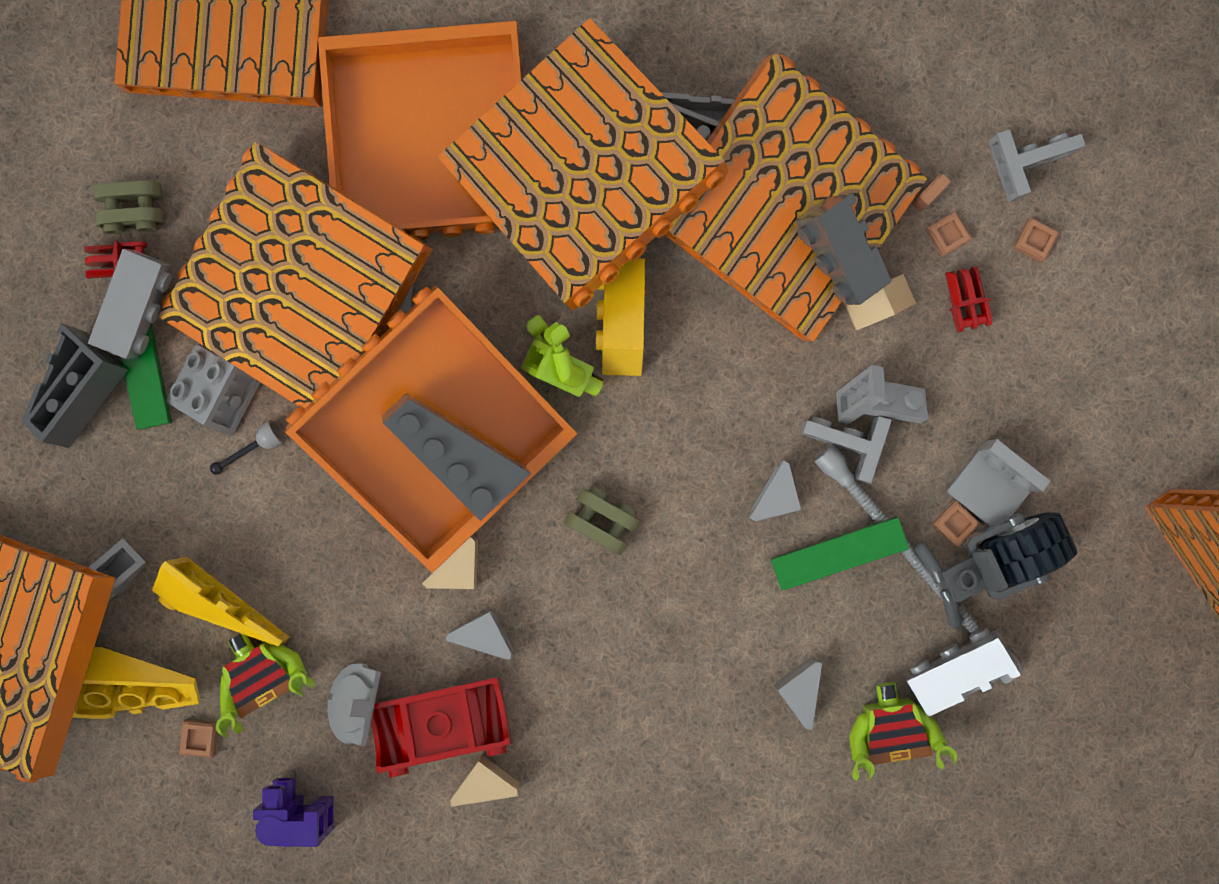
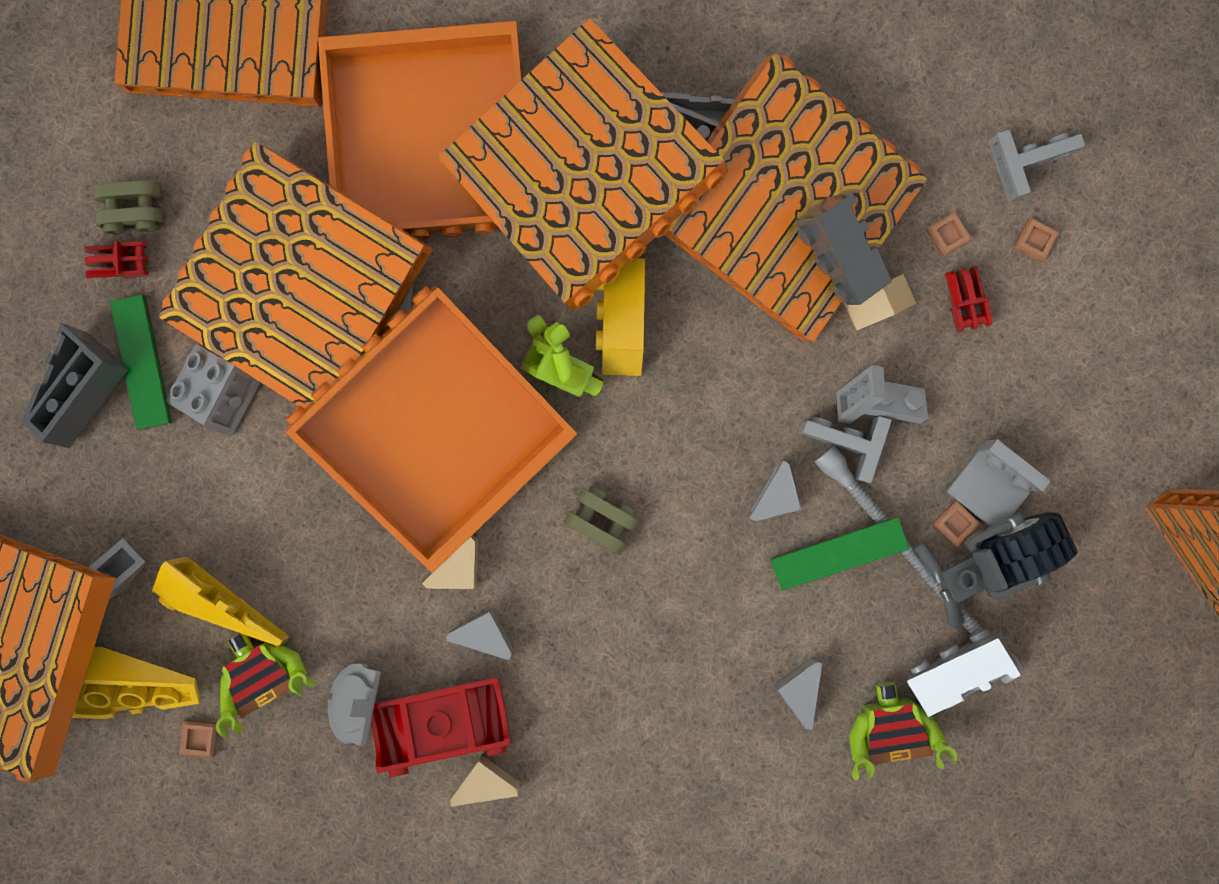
light grey brick [88,249,172,359] -> none
hinge [210,420,285,475] -> none
dark purple hips [253,778,334,847] -> none
dark grey wedge [381,393,531,521] -> none
nougat tile [913,174,951,212] -> none

